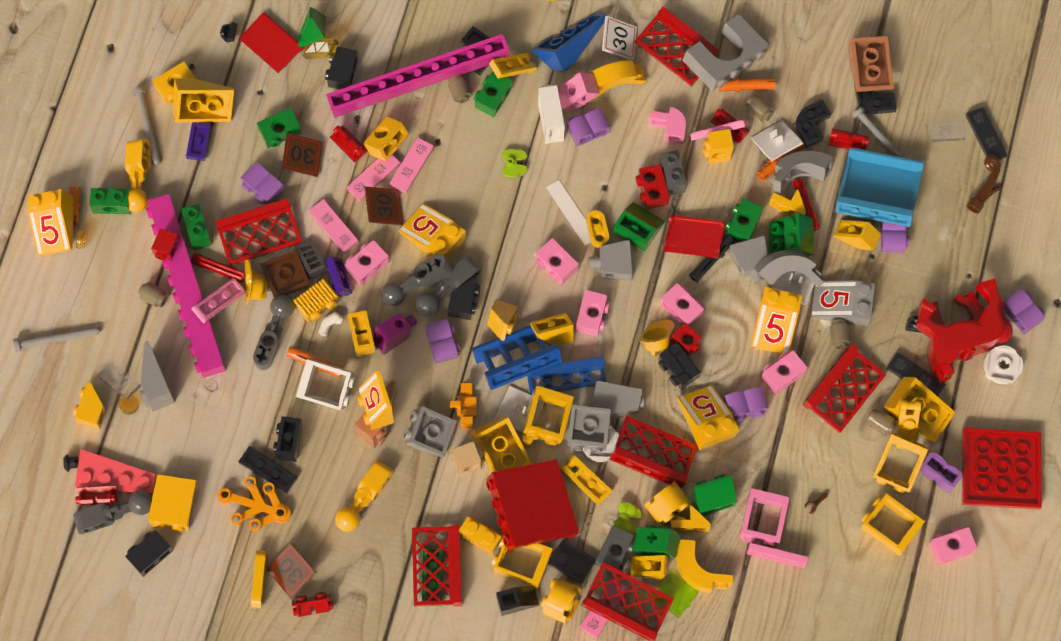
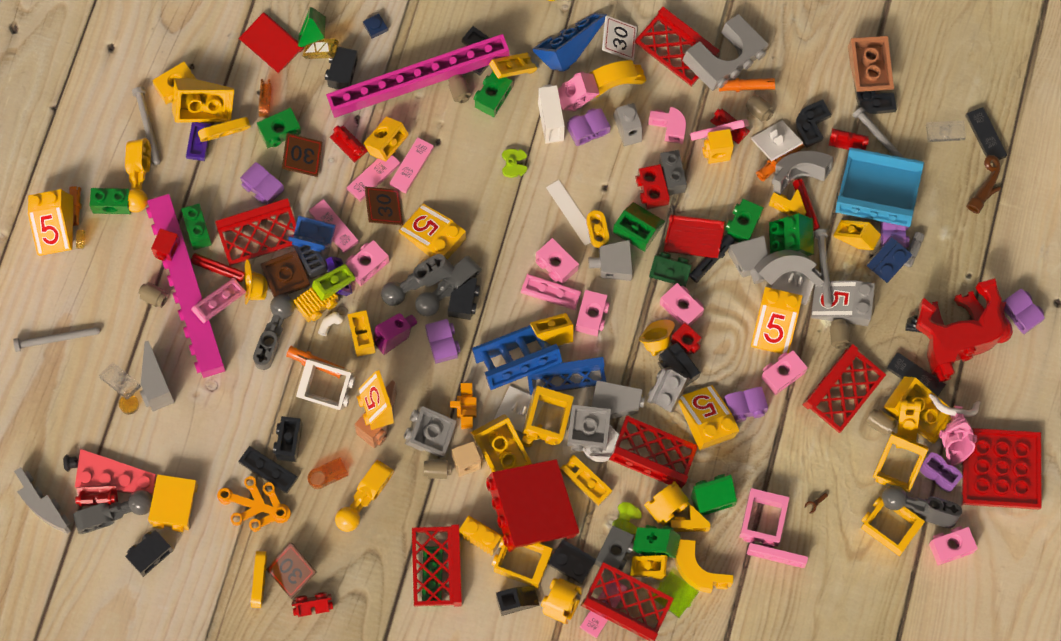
yellow slope [73,382,106,429] -> none
black plate [220,22,237,43] -> none
yellow slope [487,299,519,341] -> none
white plate [983,345,1023,384] -> none
none -> light grey slope [14,467,71,534]
none -> yellow beam [198,117,251,142]
none -> clear orange piece [258,79,272,118]
none -> blue bracket [288,216,336,252]
none -> clear orange piece [307,457,348,489]
none -> lime slope [312,264,356,301]
none -> dark blue plate [363,14,388,39]
none -> dark tan brick [424,459,451,479]
none -> bright pink tile [521,274,581,310]
none -> light grey torso [613,103,642,147]
none -> flat silver bracket [647,367,690,413]
none -> dark green bracket [649,252,692,287]
none -> light grey bar [814,229,832,308]
none -> dark blue plate [866,236,912,283]
none -> dark grey beam [882,485,962,528]
none -> light grey axle [904,232,925,267]
none -> bright pink helmet [929,394,981,466]

